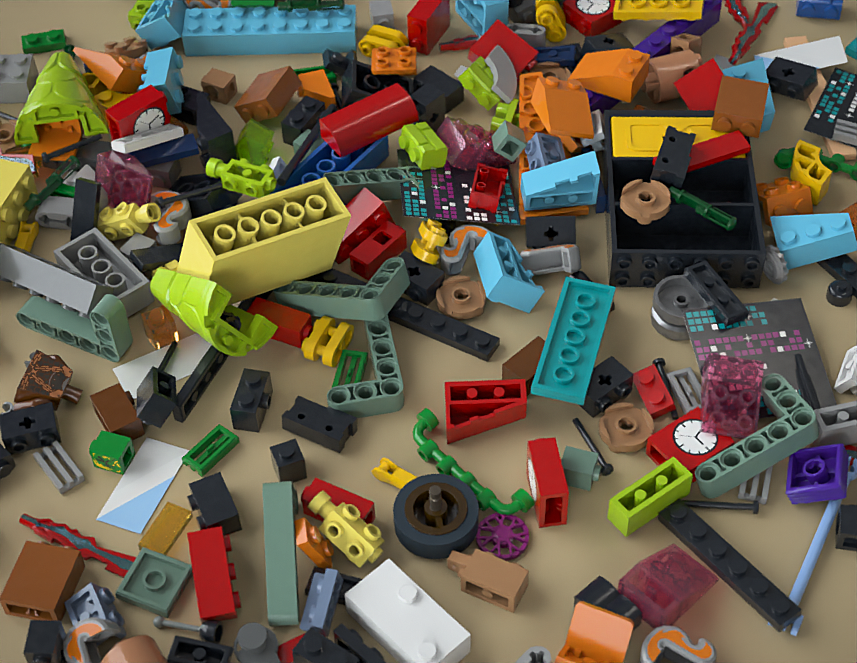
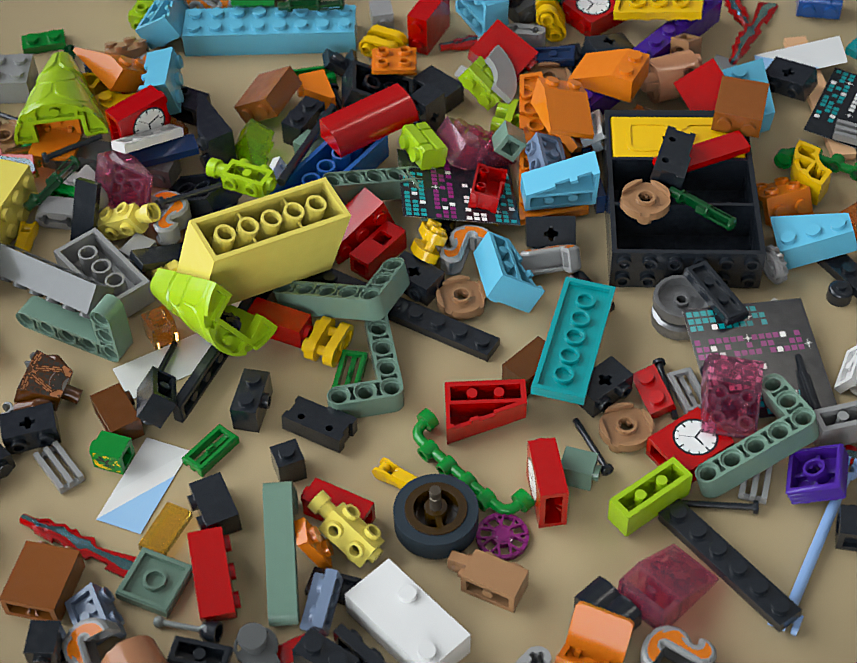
medium nougat brick [201,68,238,105] -> none

